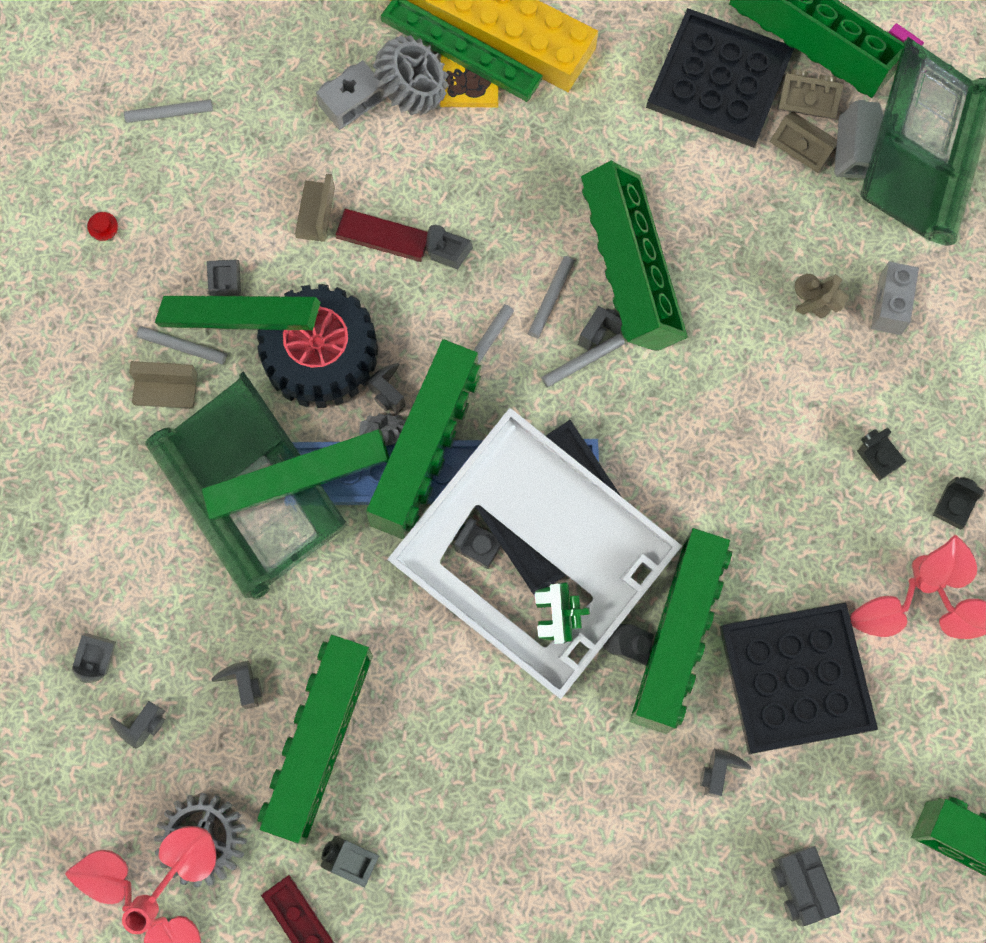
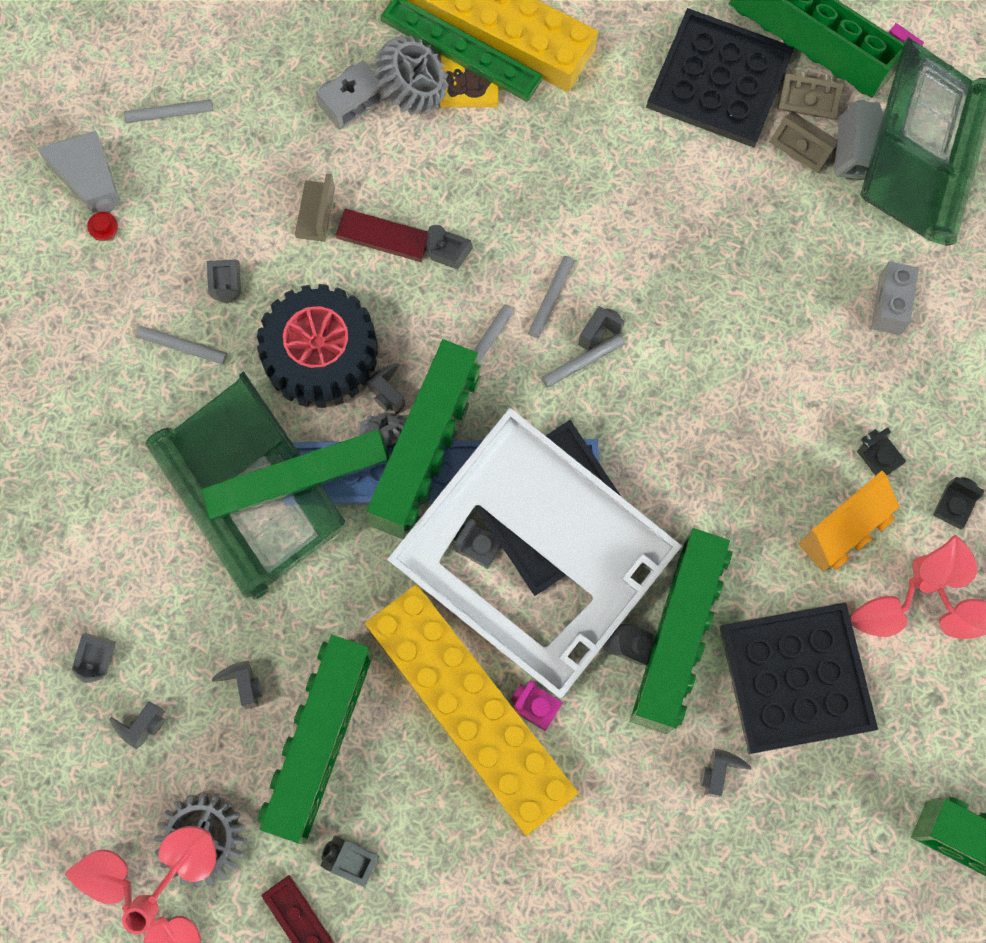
dark tan panel [129,361,198,409] -> none
green tile [155,296,321,331] -> none
hips [535,582,590,644] -> none
green brick [581,160,688,351] -> none
dark grey brick [771,846,841,926] -> none
dark tan hips [795,273,849,318] -> none
none -> light grey slope [38,131,121,213]
none -> yellow brick [365,584,579,837]
none -> dark pink bracket [511,680,563,732]
none -> light orange slope [798,471,899,572]

